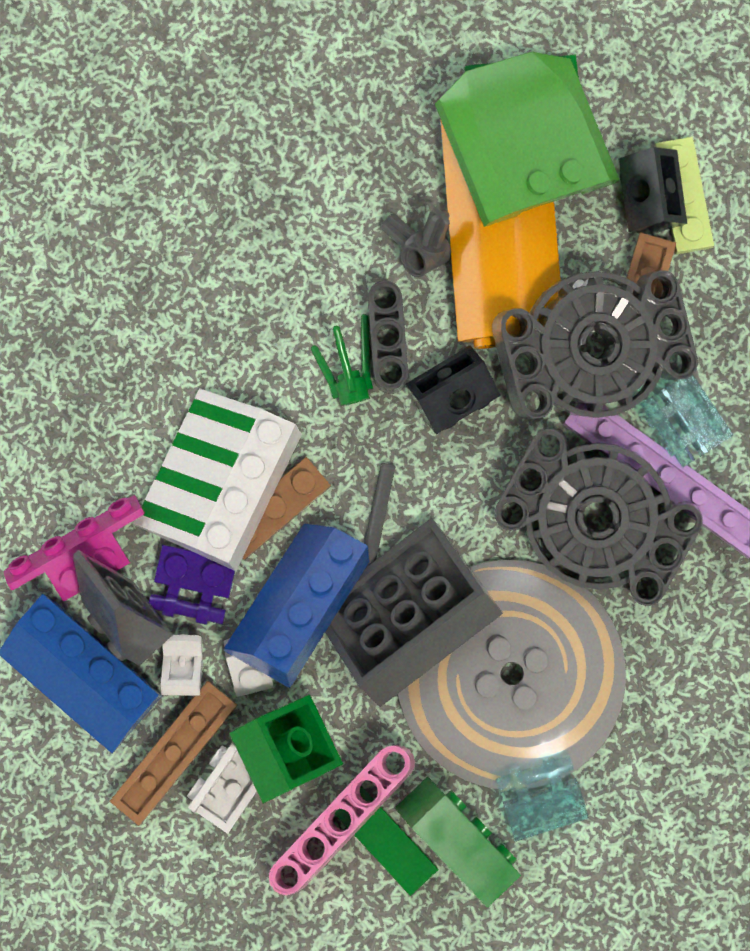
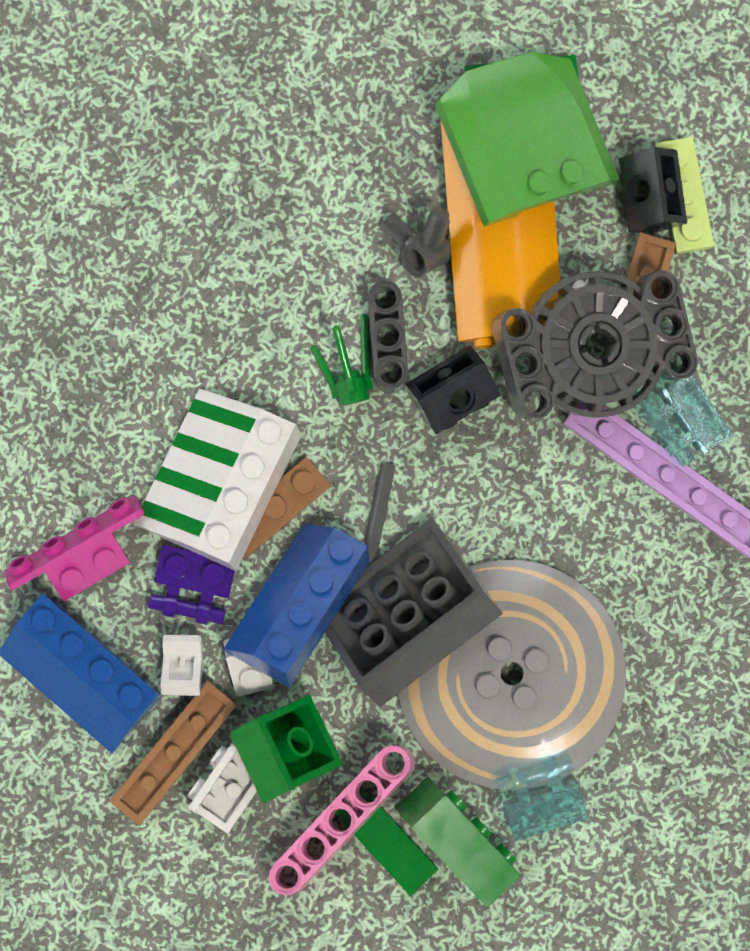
dark grey slope [73,550,173,666] -> none
dark grey piece [495,427,703,606] -> none

